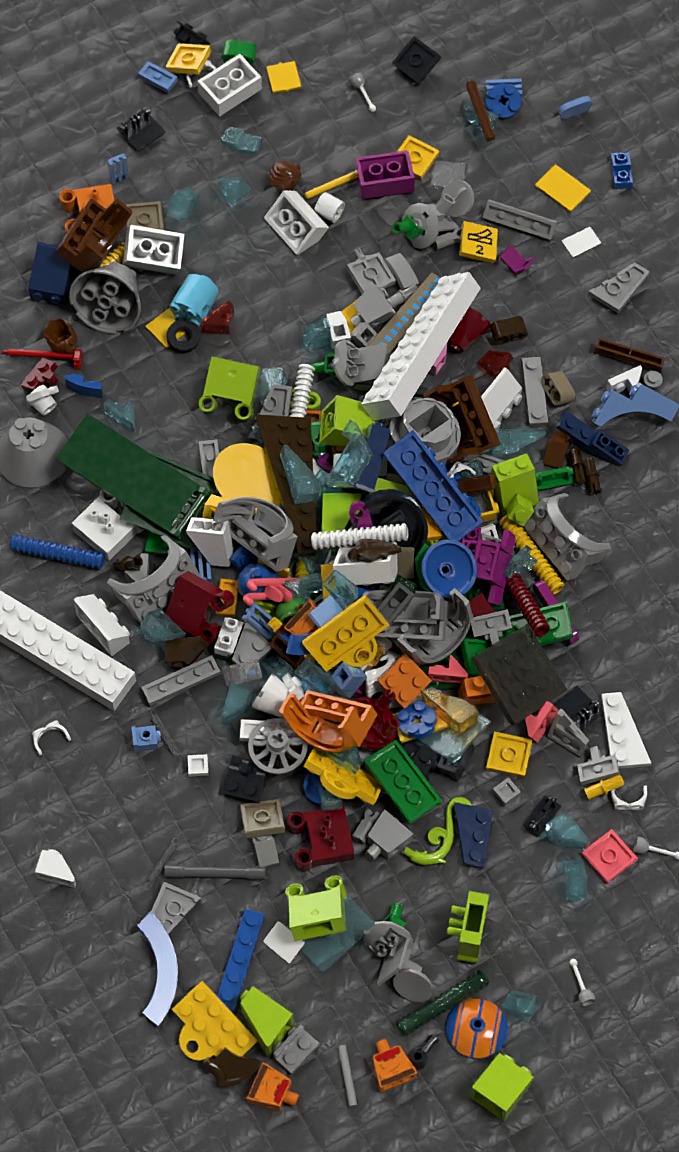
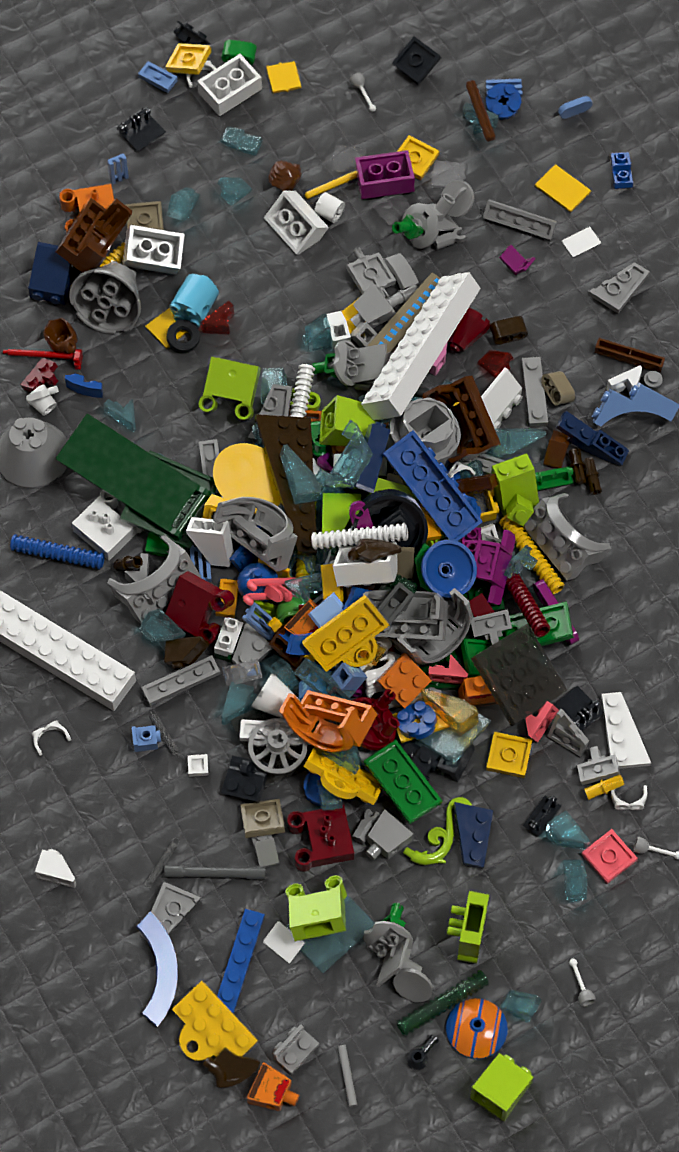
white slope [73,594,130,657] -> none
lime slope [240,986,294,1058] -> none
white plate [282,673,304,700] -> none
clear light blue slope [322,570,358,610] -> none
orange torso [372,1039,417,1093] -> none
yellow tile [459,221,498,263] -> none
light grey plate [493,777,521,806] -> none

